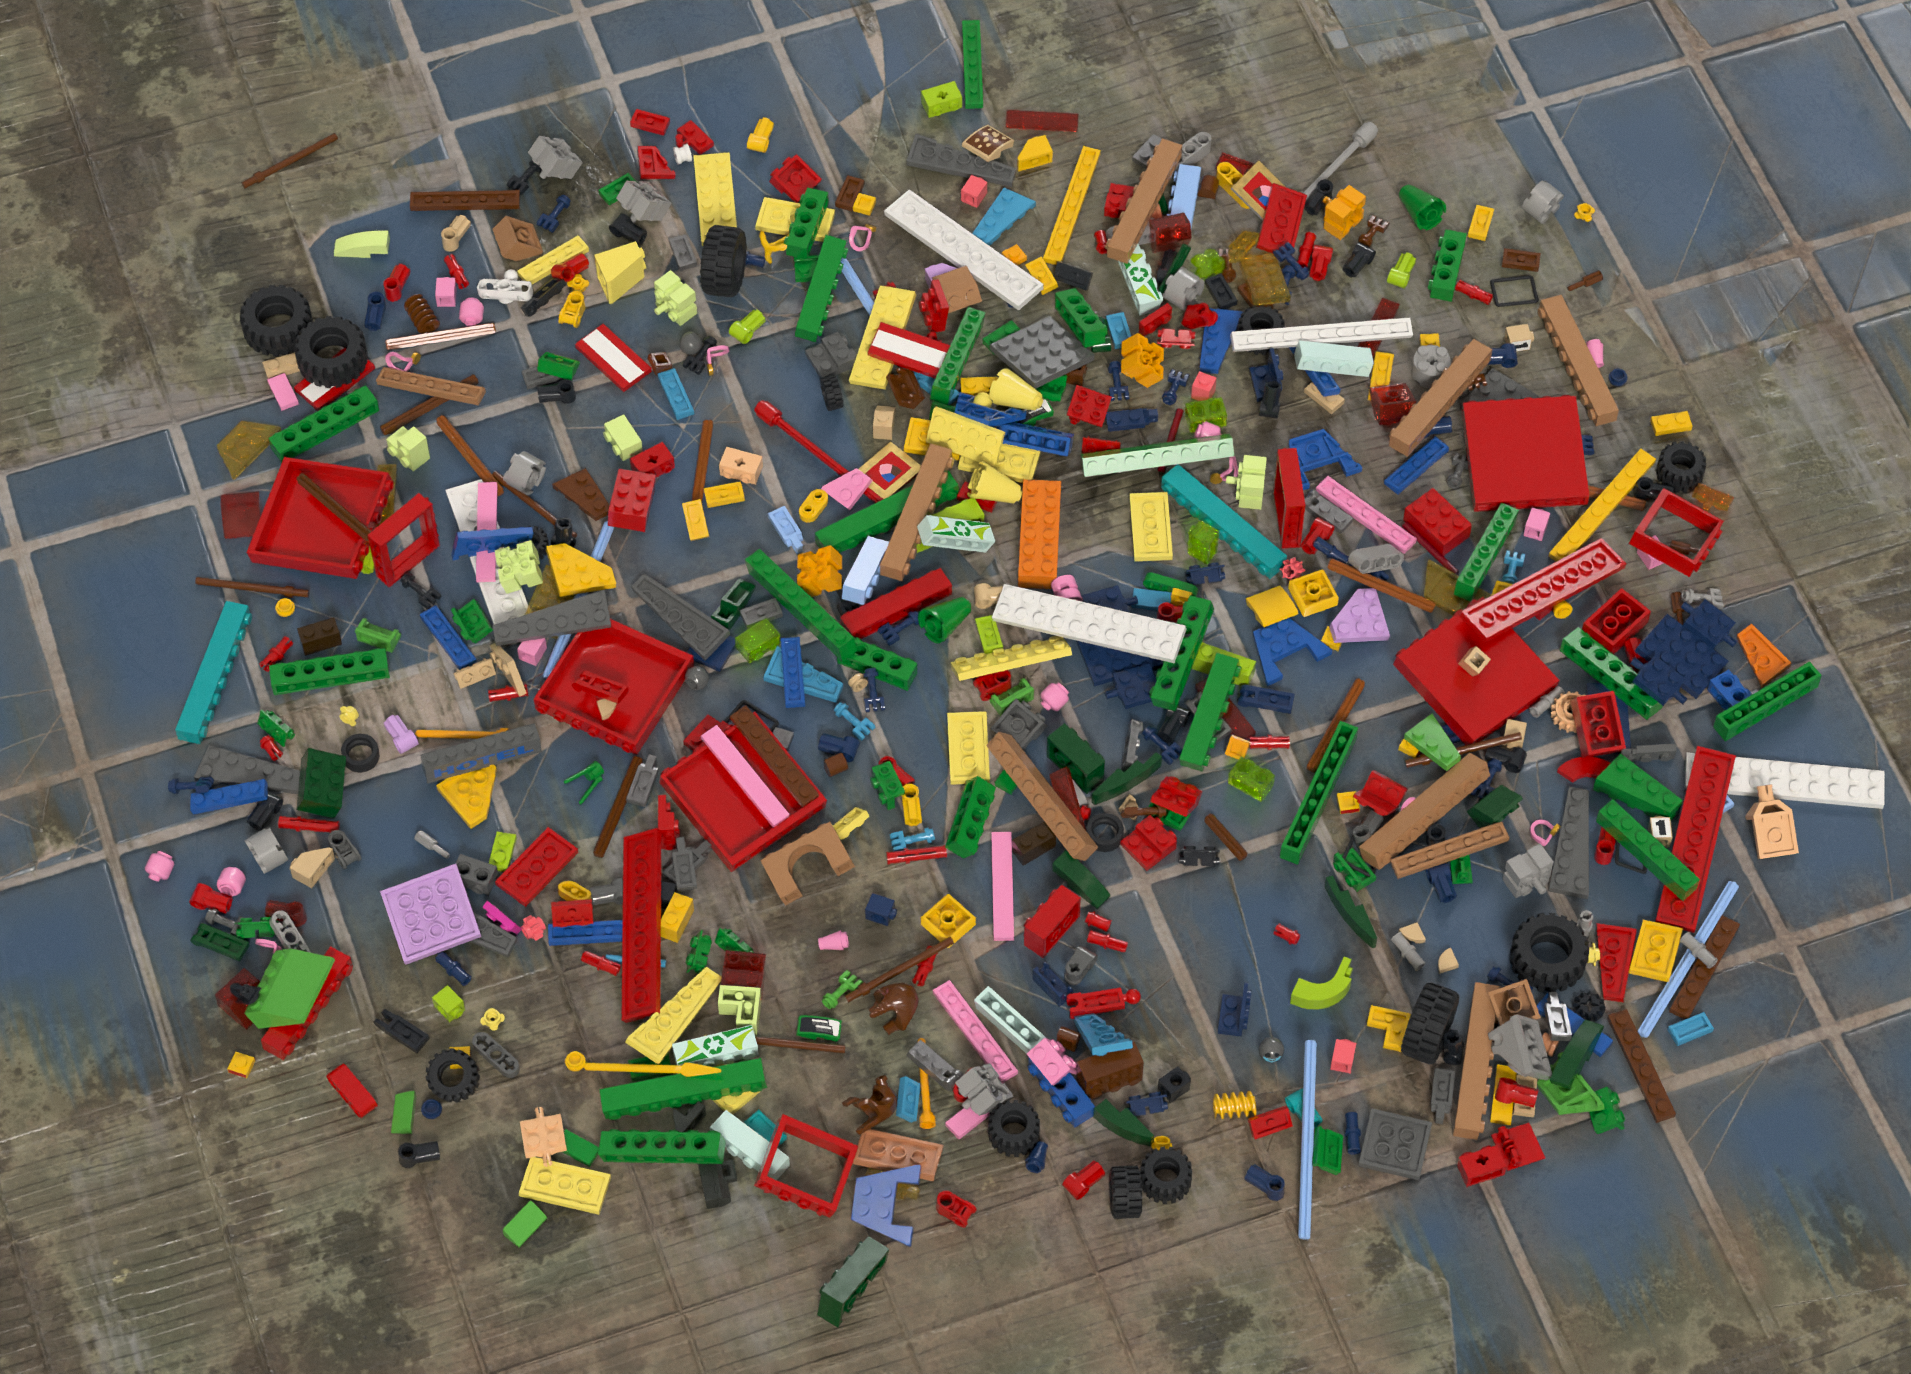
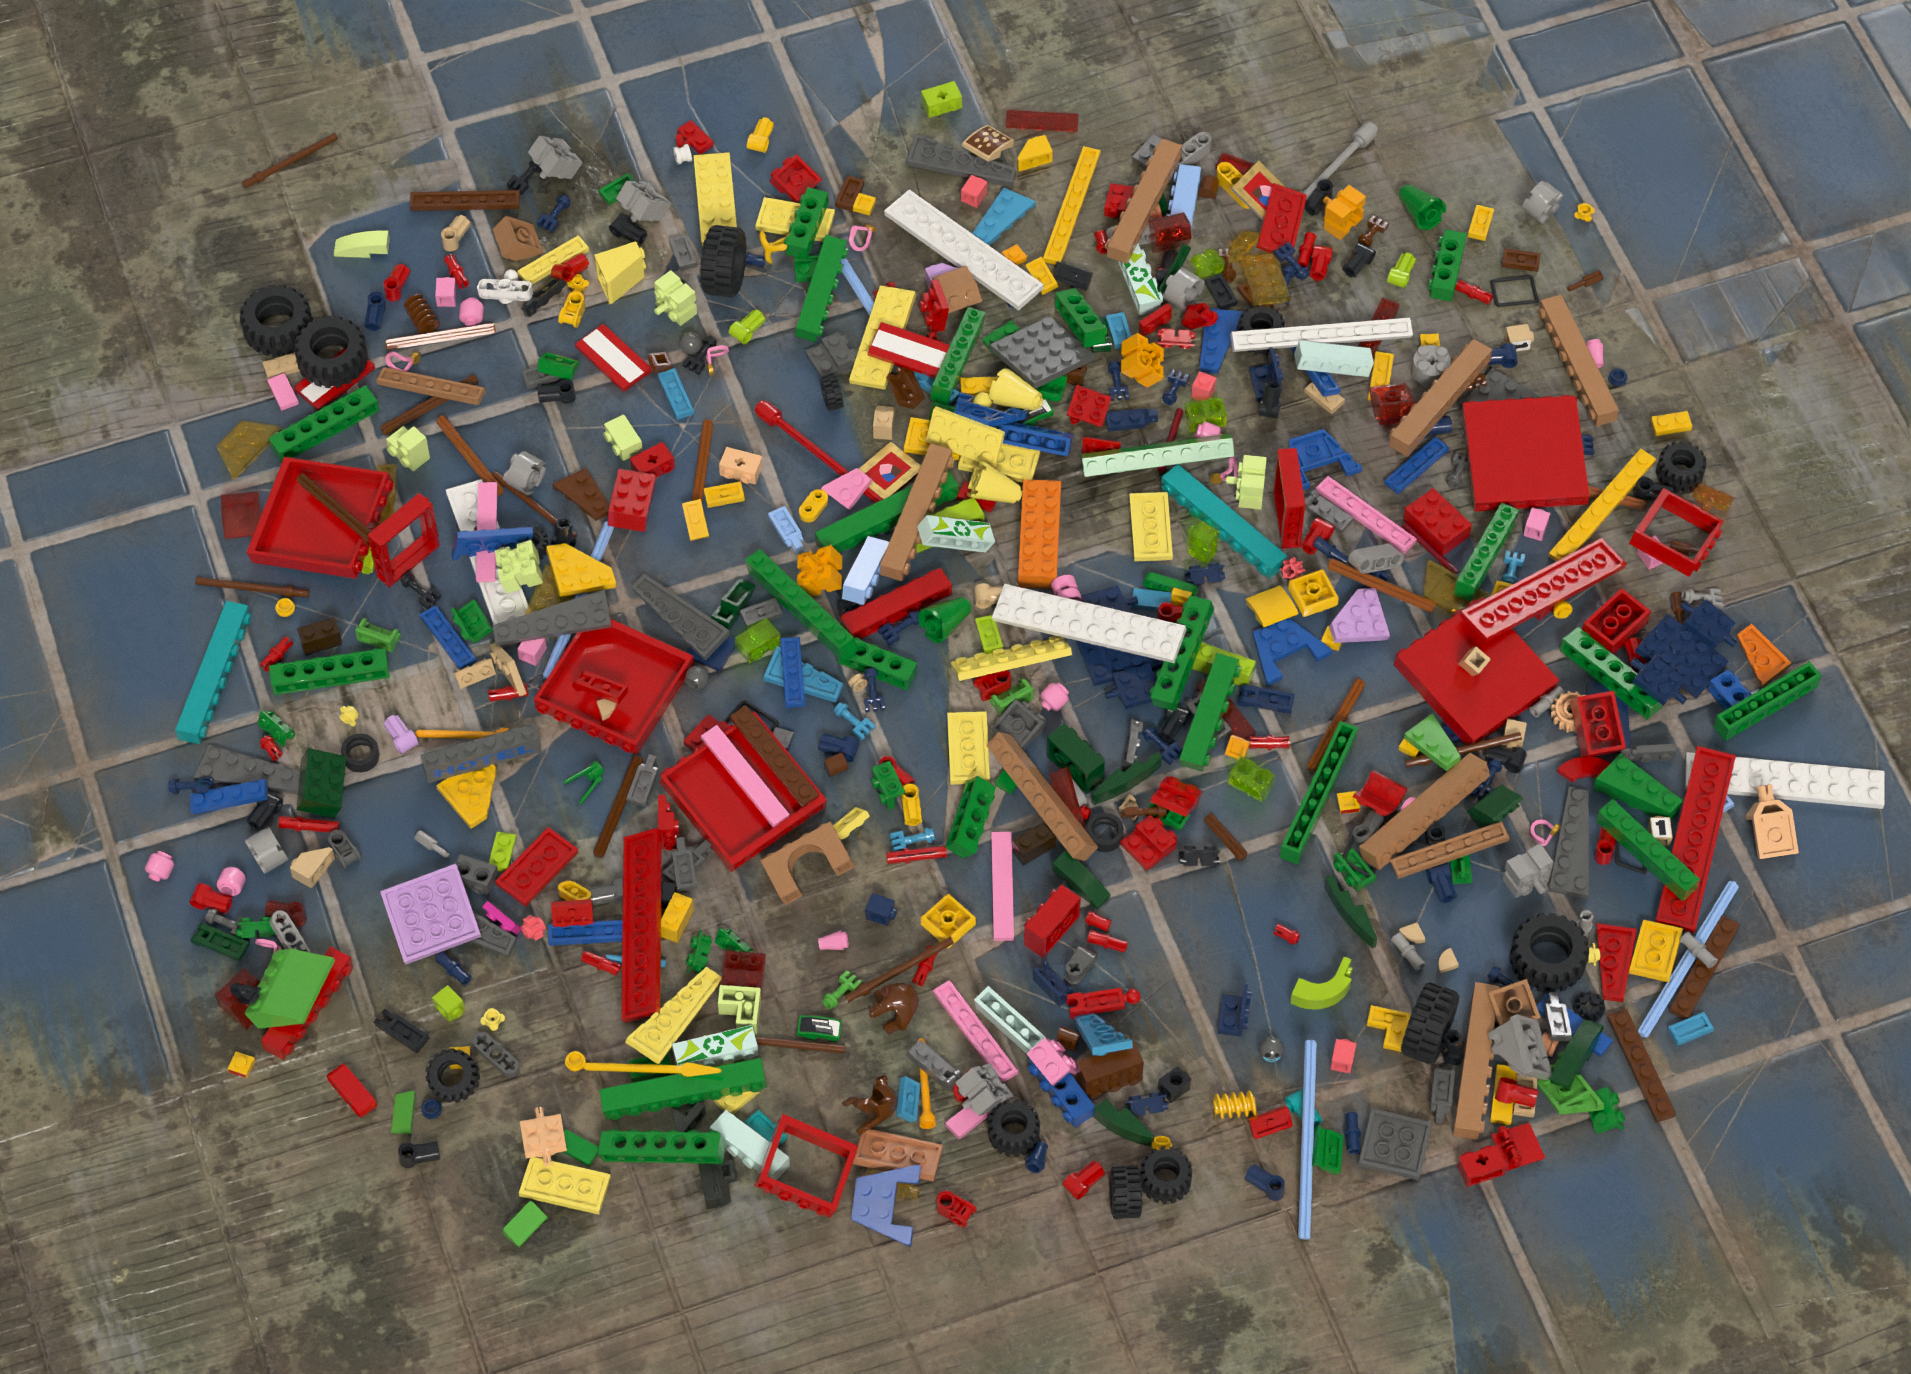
red plate [630,109,670,136] -> none
red wing [637,146,676,179] -> none
wedge [817,1236,889,1328] -> none
green plate [962,20,983,109] -> none

